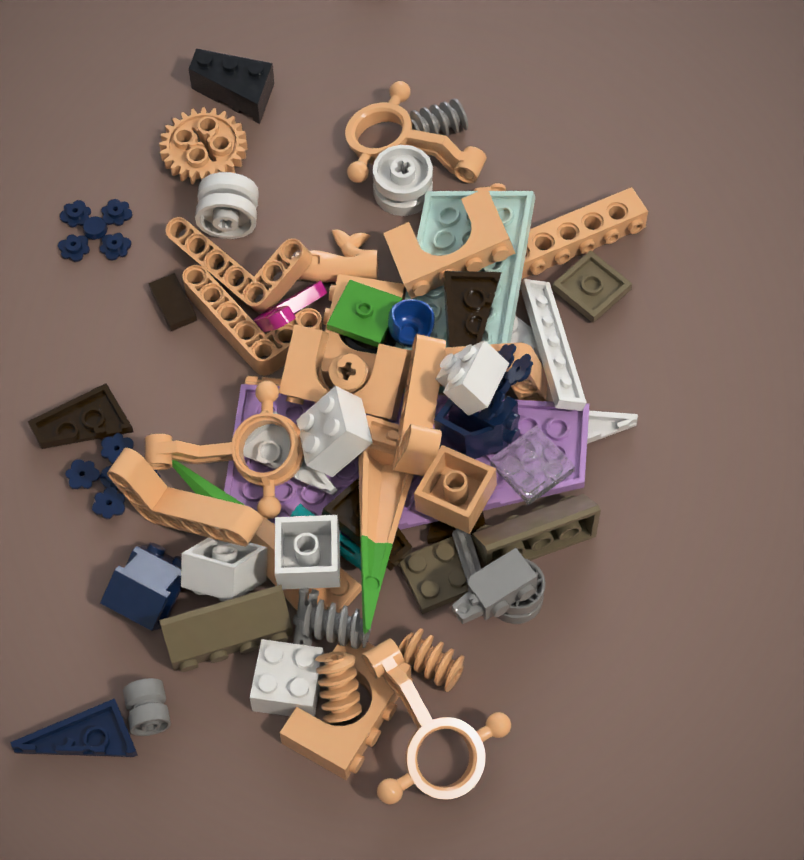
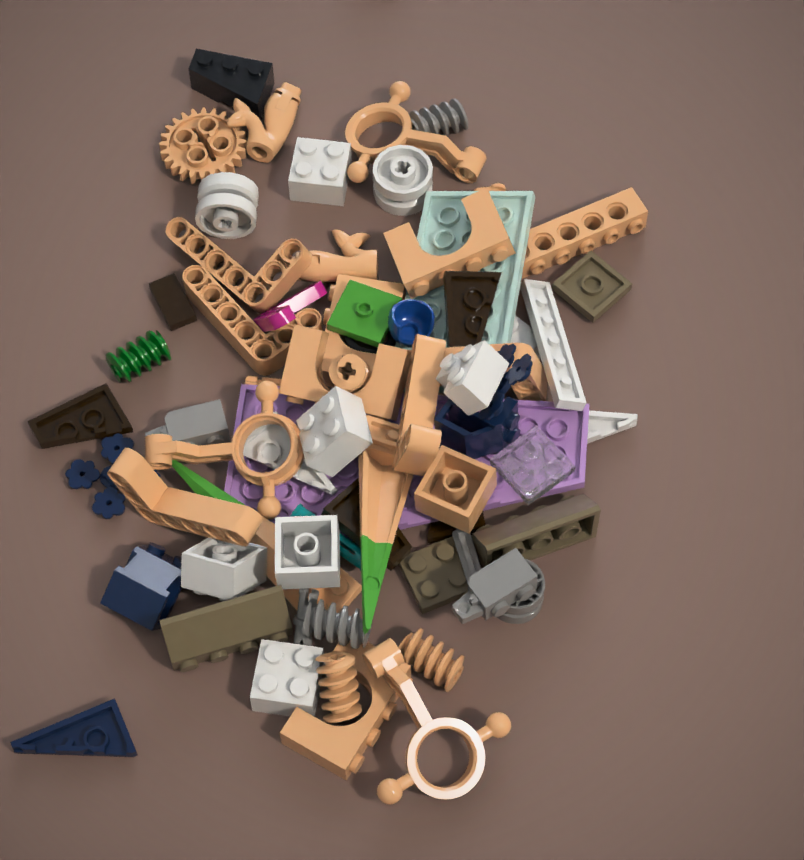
dark blue plant [58,199,133,262] -> none
light grey wheel [123,678,171,736] -> none
none -> green piece [106,330,172,383]
none -> light grey hinge [145,399,231,445]
none -> light nougat piece [227,82,301,163]
none -> white brick [288,137,352,206]

